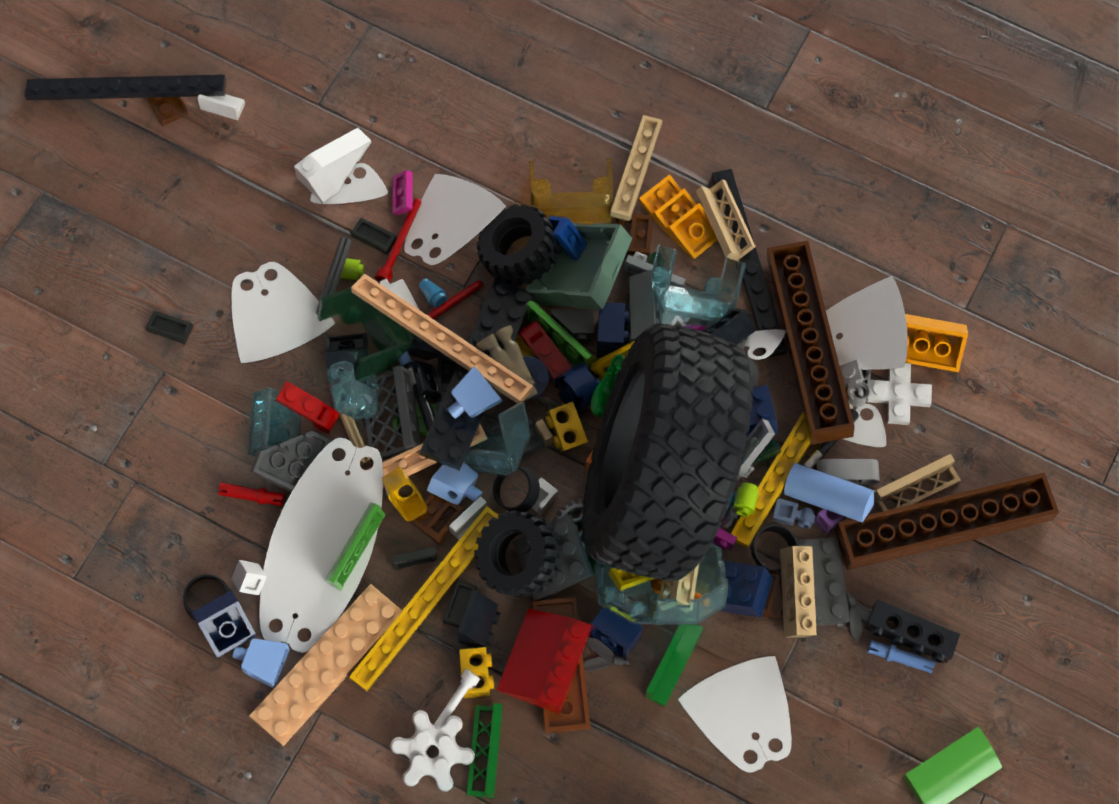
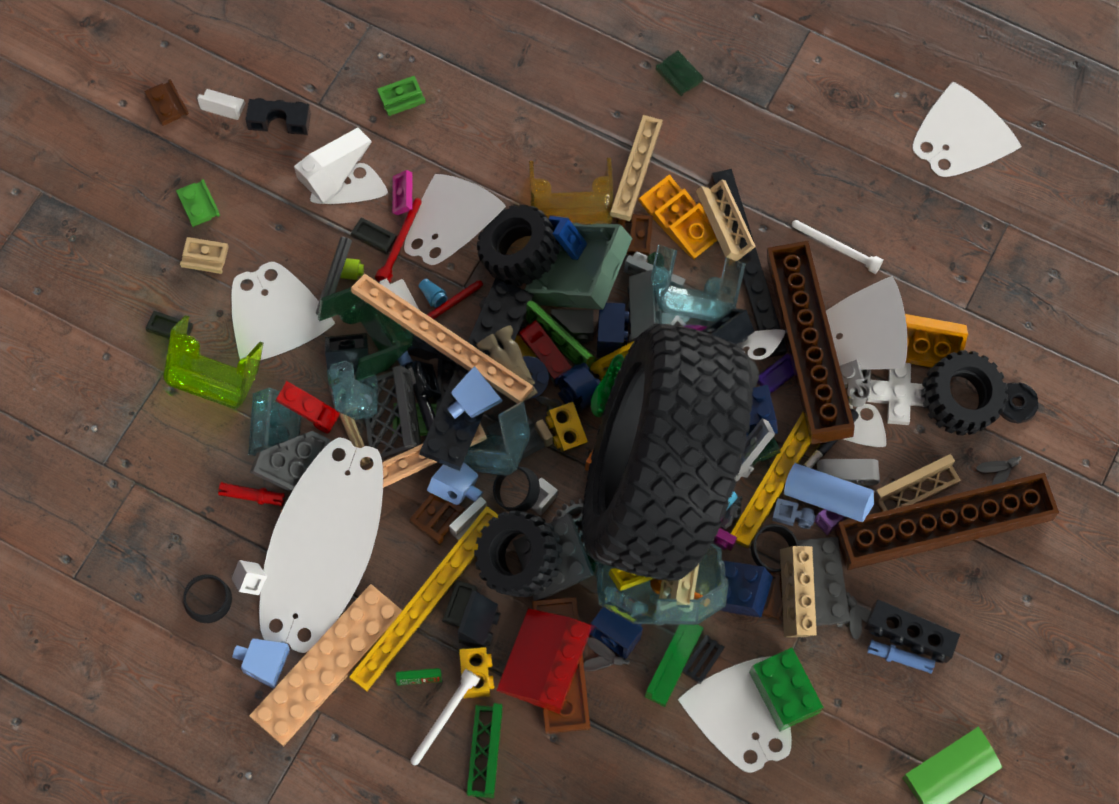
black plate [25,74,226,101] -> none
dark blue brick [192,590,257,658] -> none
bright green slope [325,503,386,590] -> none
yellow piece [381,466,427,521] -> none
white plate [390,710,475,792] -> none
pearl dark grey tile [392,546,437,570] -> none
lime brick [733,483,759,517] -> none
none -> clear neon green windscreen [164,315,264,409]
none -> bright green plate [176,179,220,227]
none -> tan plate [180,237,229,274]
none -> black arch [246,98,311,135]
none -> bright green plate [377,76,425,116]
none -> green tile [396,668,442,686]
none -> clear green plate [656,50,704,96]
none -> black tile [682,635,725,685]
none -> green brick [749,648,823,732]
none -> dark purple tile [757,353,795,394]
none -> white piece [792,220,883,274]
none -> white piece [913,82,1022,177]
none -> black tyre [921,350,1008,435]
none -> dark grey piece [976,456,1022,485]
none -> black tile [1000,382,1039,424]

